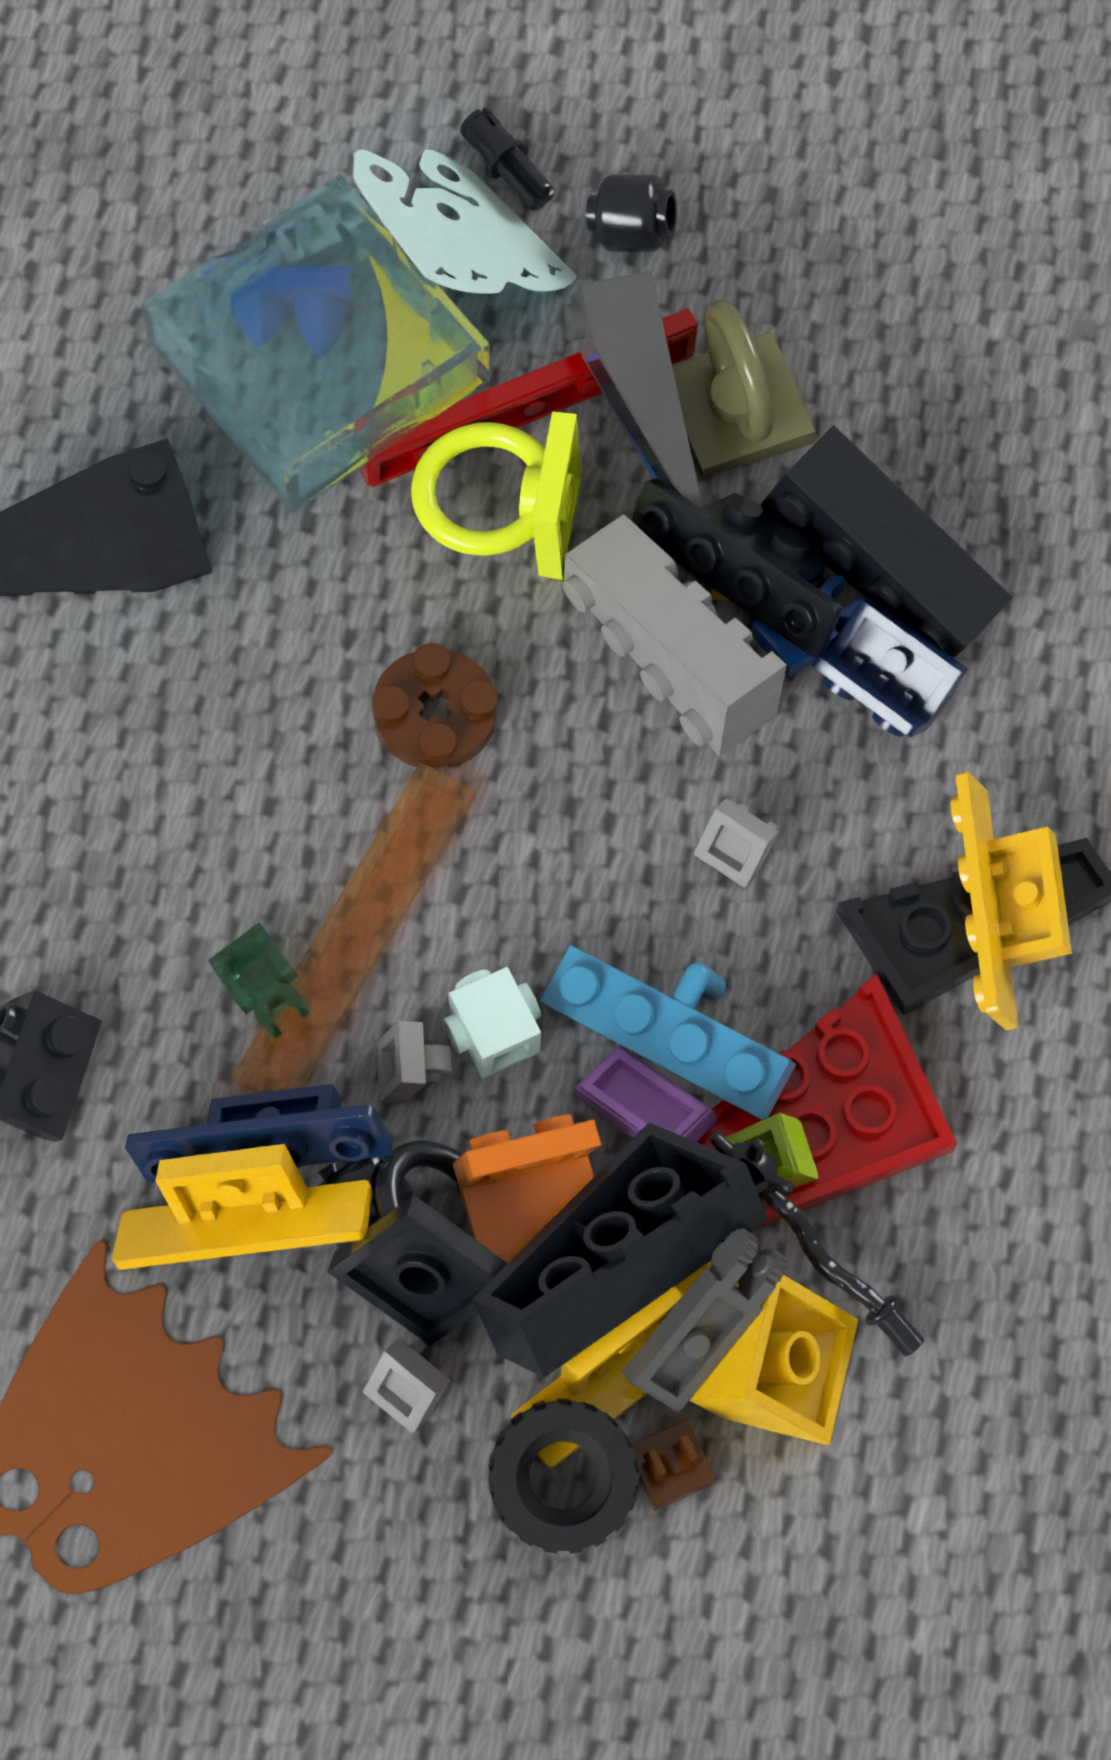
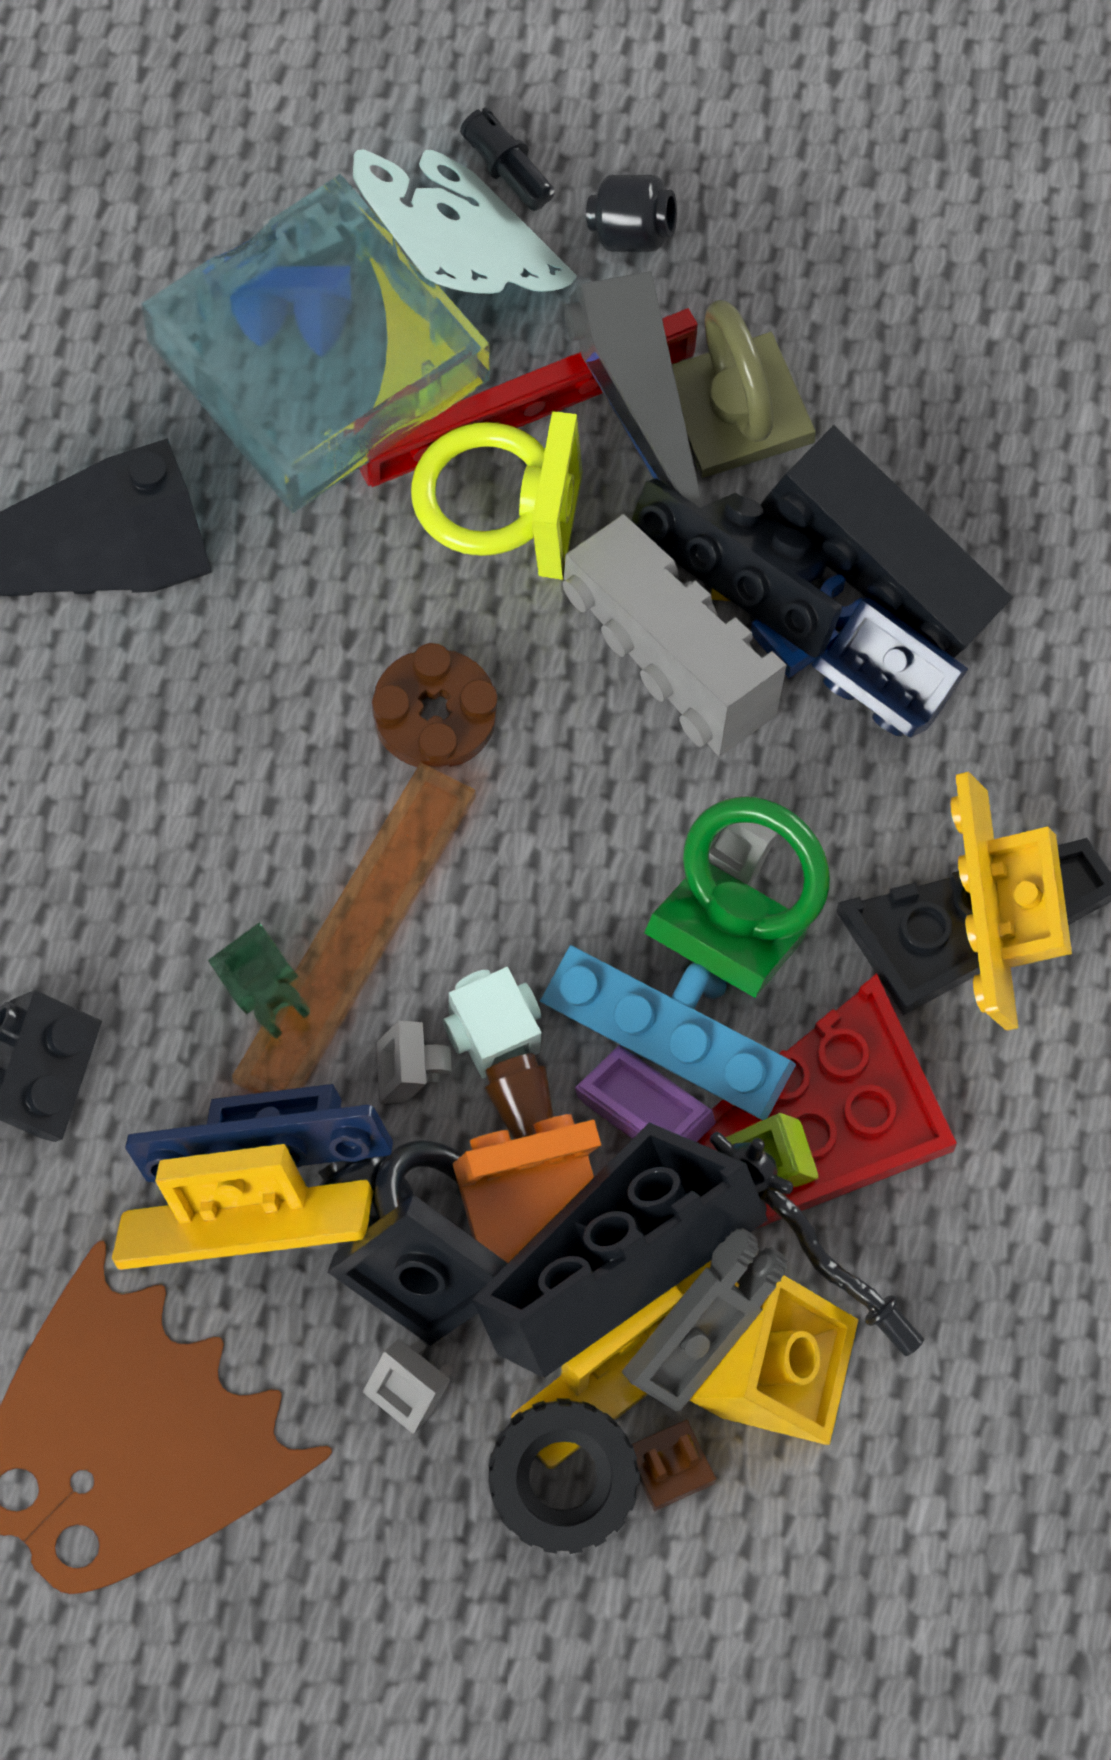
none -> reddish brown cone [484,1053,554,1139]
none -> green tile [644,796,830,998]

